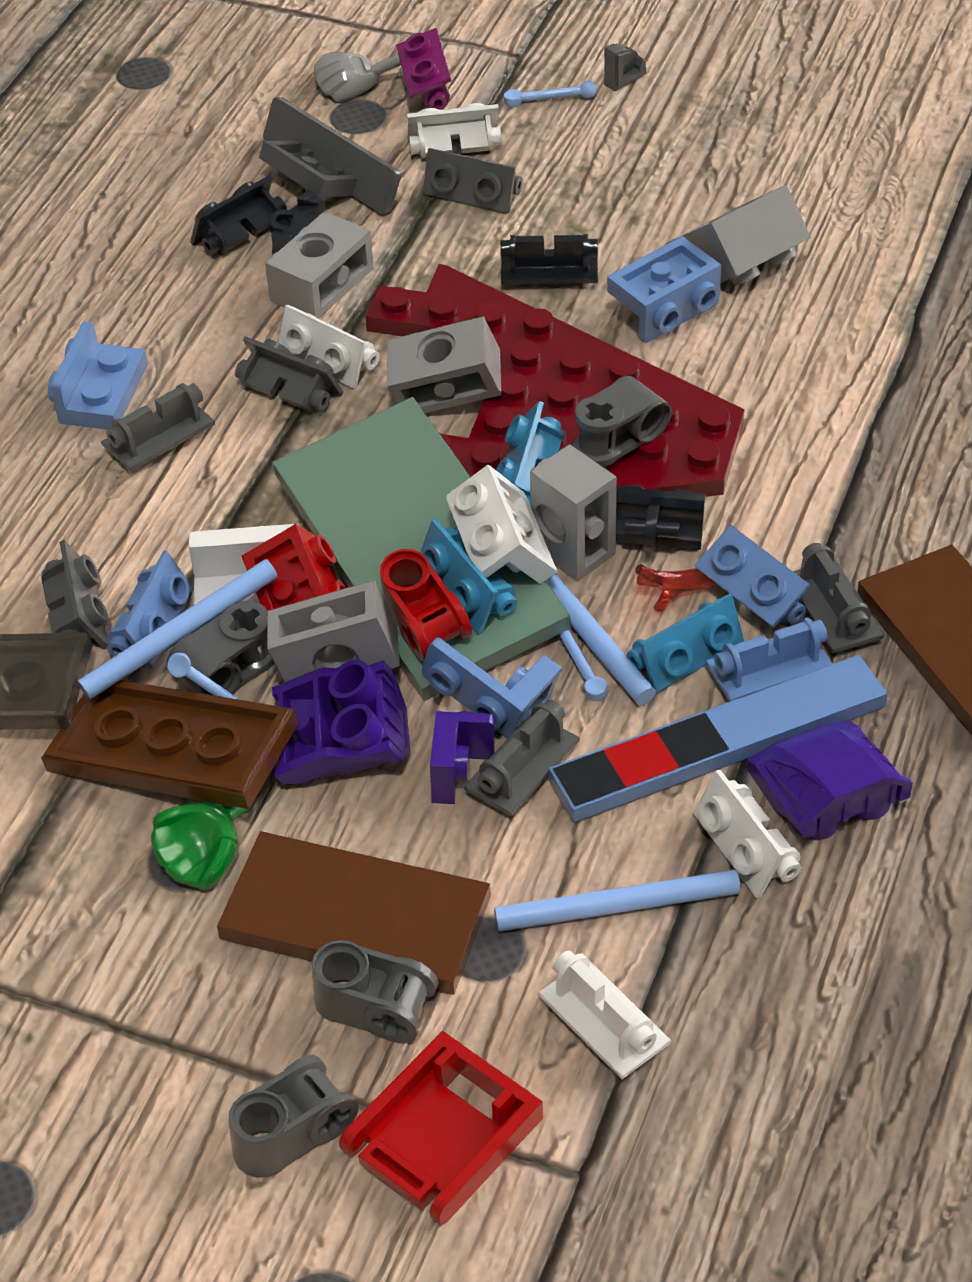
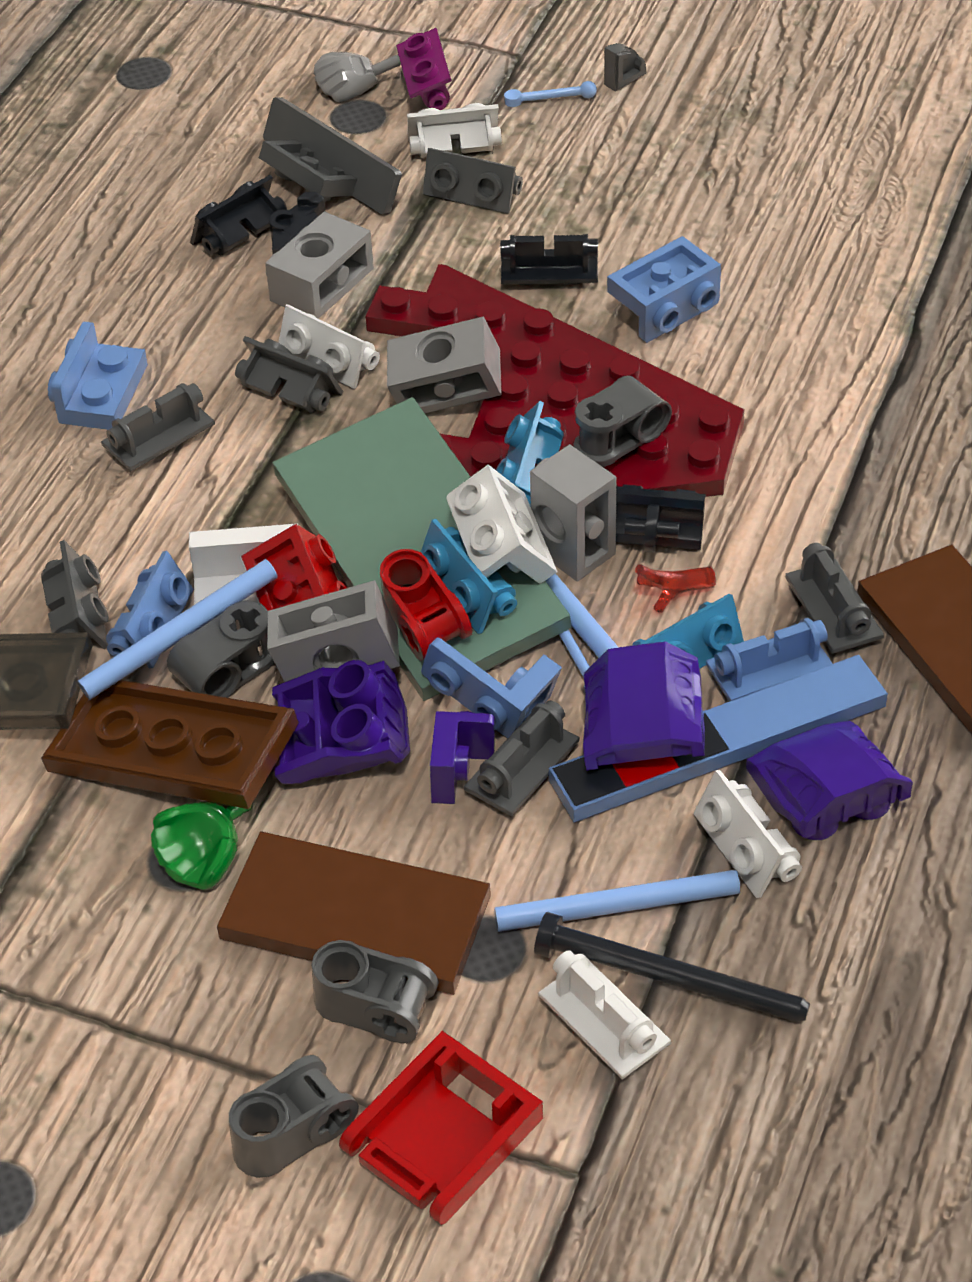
light blue hinge [167,653,240,700] -> none
light grey slope [665,185,811,287] -> none
medium blue hinge [694,524,810,628] -> none
none -> black bar [534,912,810,1022]
none -> dark purple slope [583,641,705,770]

